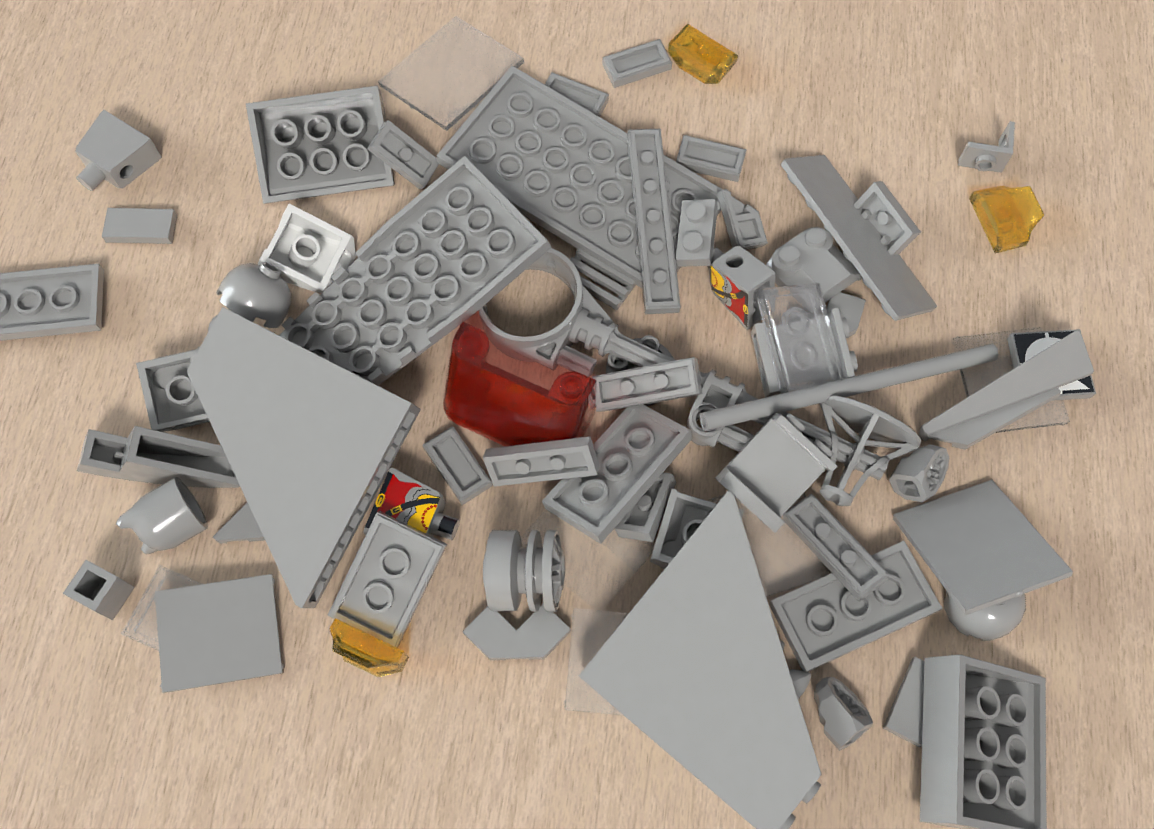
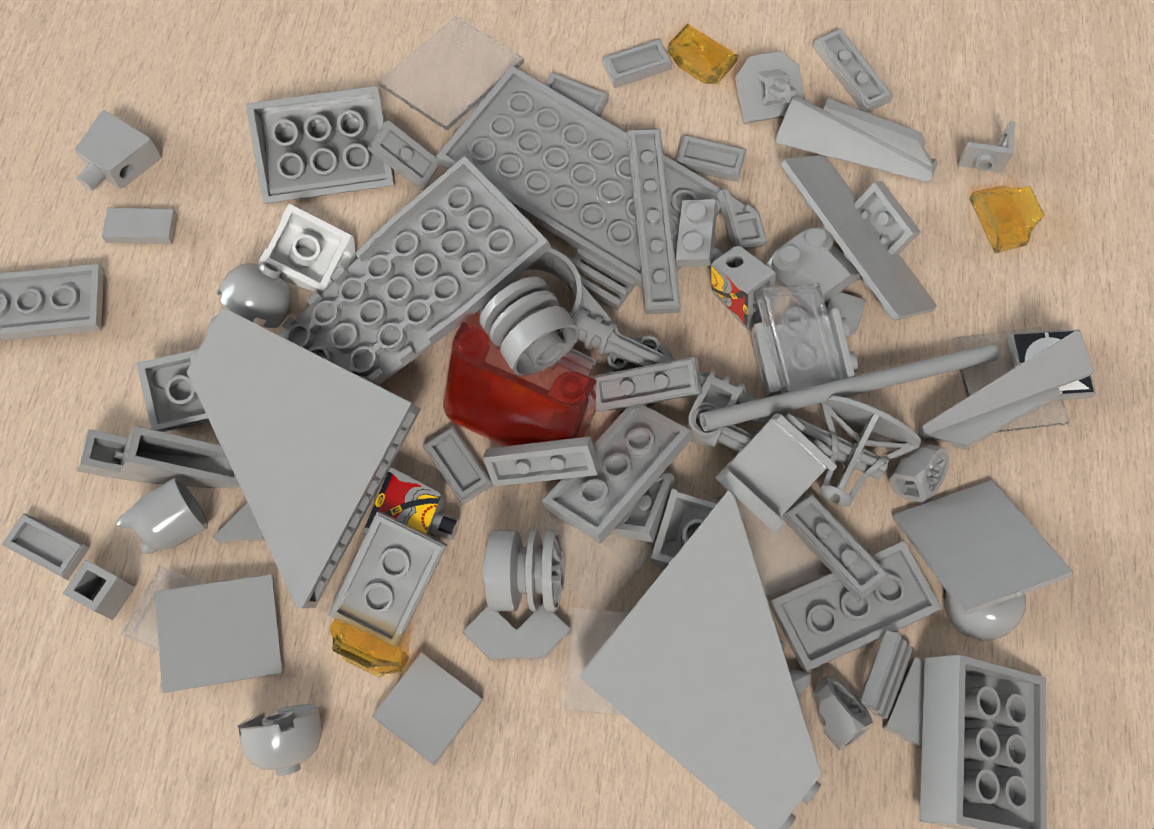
none -> light grey tile [1,513,89,580]
none -> light grey cylinder [238,704,322,776]
none -> light grey tile [372,652,483,765]
none -> light grey wheel [479,276,580,377]
none -> light grey piece [735,51,805,124]
none -> light grey wedge [775,95,938,182]
none -> light grey tile [813,28,893,113]
none -> light grey tile [860,630,913,720]

